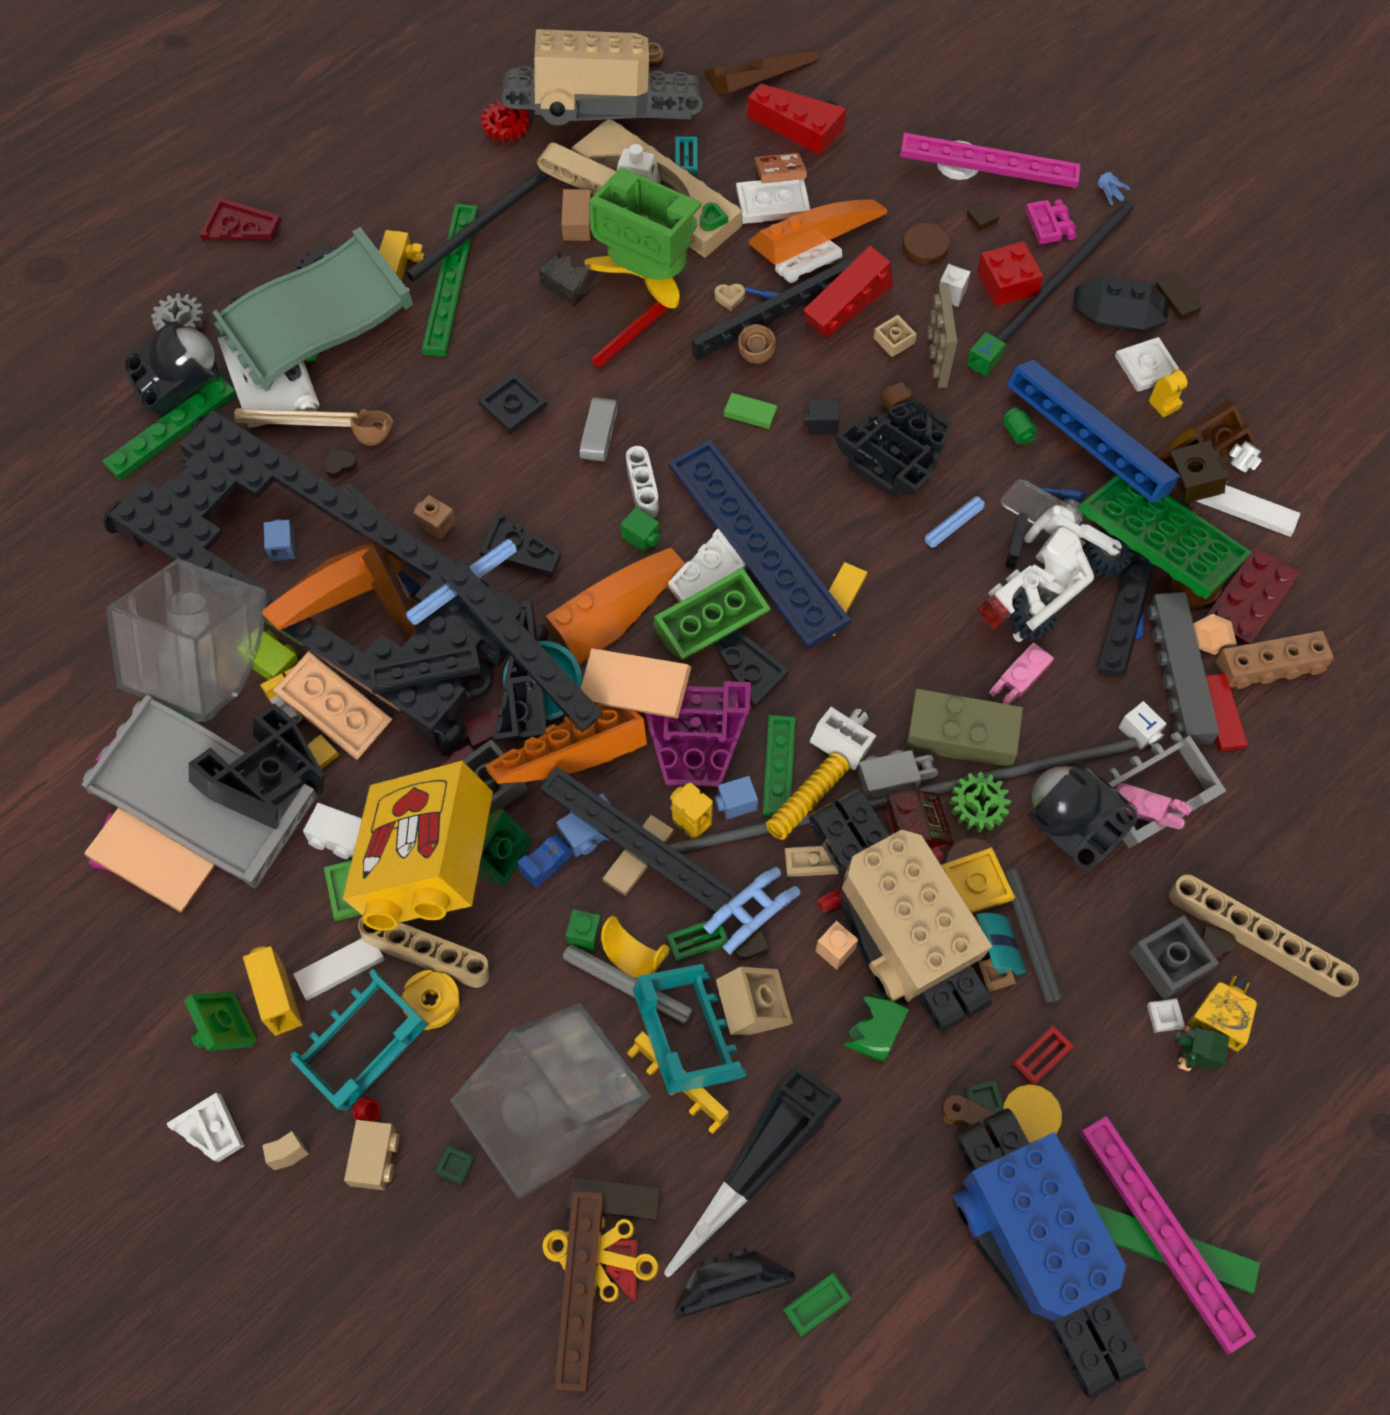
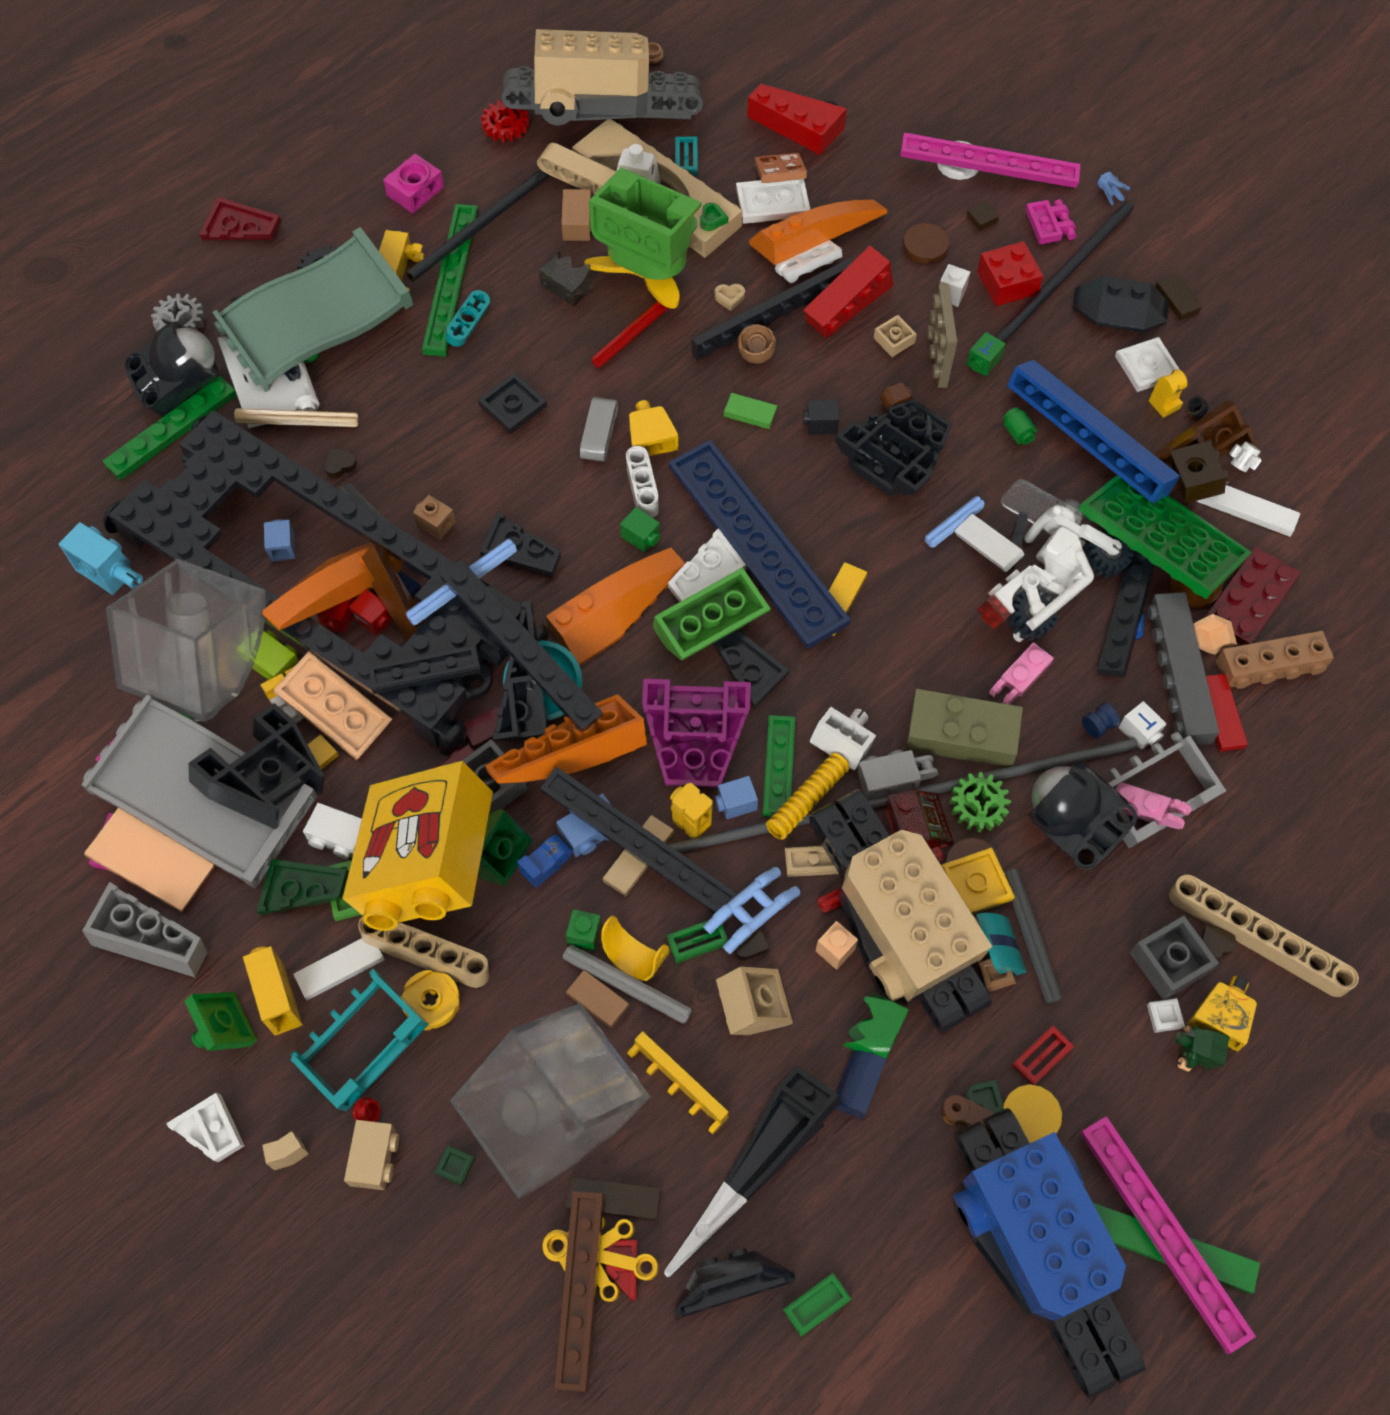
medium nougat hair [350,409,393,446] -> none
light nougat tile [581,648,691,719] -> none
teal hinge [633,964,746,1095] -> none
reddish brown wedge [705,50,819,95] -> none
blue piece [745,287,780,300] -> none
blue piece [1037,487,1086,500] -> none
none -> medium azure brick [58,522,143,595]
none -> light grey wedge [82,882,208,977]
none -> dark green wing [256,859,349,915]
none -> red brick [317,597,355,633]
none -> red brick [348,589,392,636]
none -> dark pink brick [383,154,444,214]
none -> teal beam [445,290,490,347]
none -> medium nougat tile [566,970,629,1028]
none -> yellow torso [629,400,678,456]
none -> dark blue brick [835,1051,886,1120]
none -> white tile [954,514,1024,572]
none -> dark blue wheel [1081,702,1120,739]
none -> black hinge [1186,396,1209,417]

